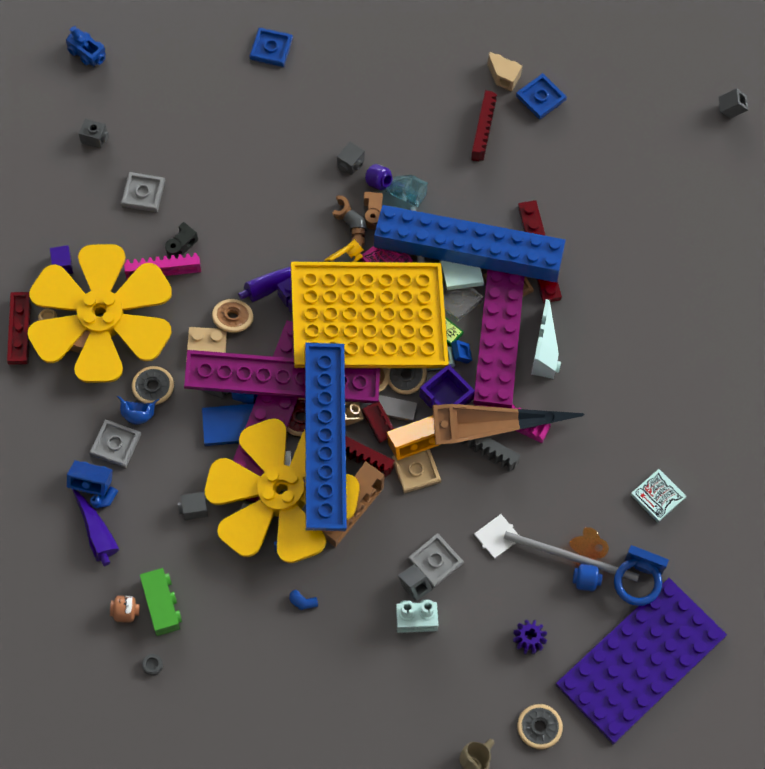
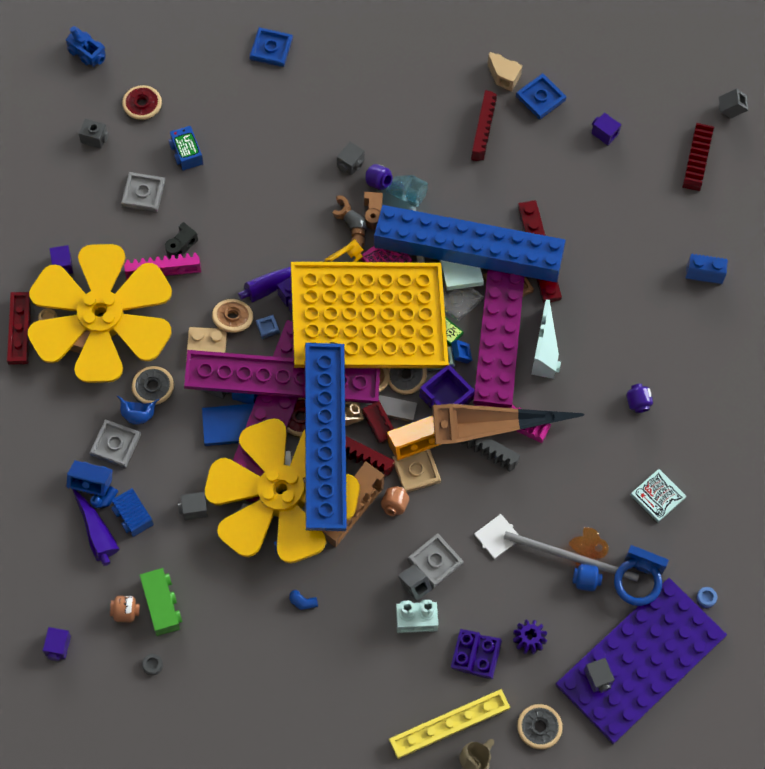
none -> dark purple brick [43,627,71,661]
none -> blue brick [111,488,154,537]
none -> dark red wheel [122,85,162,120]
none -> brick [168,125,203,171]
none -> medium blue tile [256,315,280,339]
none -> nougat head [381,486,410,516]
none -> light yellow plate [389,689,510,759]
none -> dark purple slope [451,629,502,679]
none -> dark grey brick [584,658,615,693]
none -> dark purple brick [591,112,621,145]
none -> dark purple head [626,384,653,413]
none -> dark red gear [682,123,714,191]
none -> blue brick [685,253,728,284]
none -> medium blue tile [696,587,717,608]

